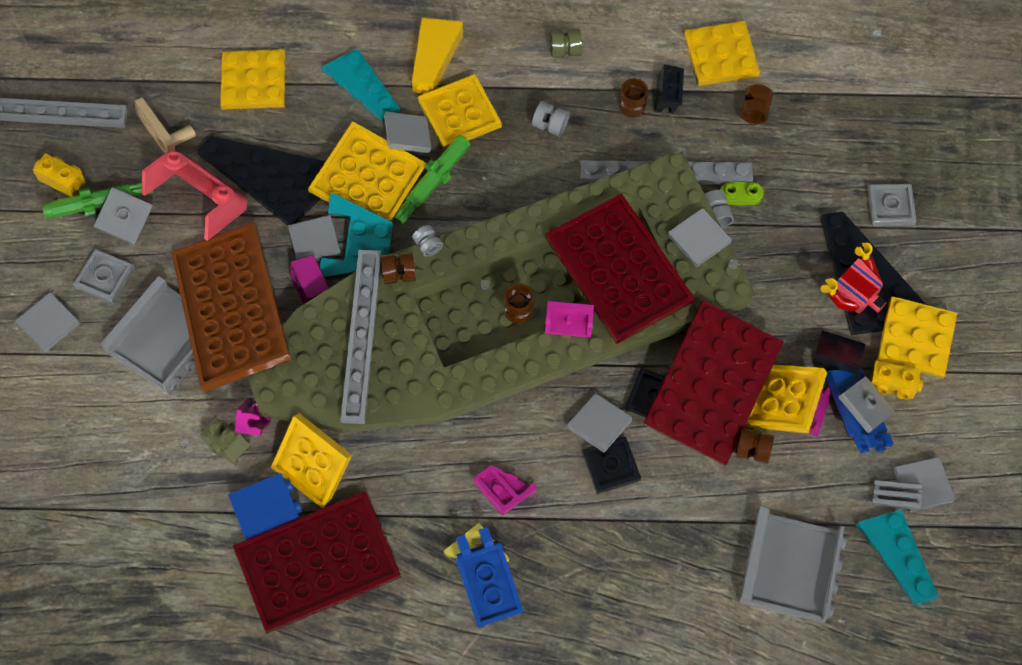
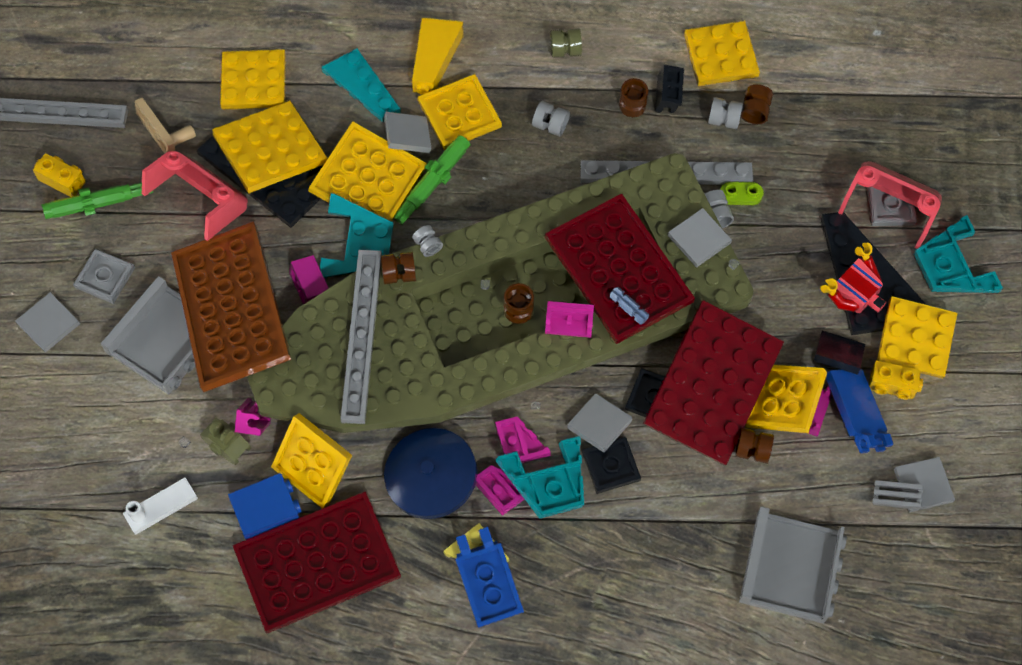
light grey plate [94,187,153,245] -> none
light grey tile [288,215,341,262] -> none
light grey plate [838,376,895,433] -> none
teal wing [856,509,939,606] -> none
none -> white piece [123,477,198,535]
none -> yellow plate [212,101,327,194]
none -> dark blue dish [384,428,478,519]
none -> dark pink wing [495,416,551,463]
none -> teal wing [496,436,584,519]
none -> sand blue axle [610,287,649,325]
none -> light grey wheel [708,97,743,130]
none -> coral windscreen [838,161,942,249]
none -> teal wing [914,215,1003,293]

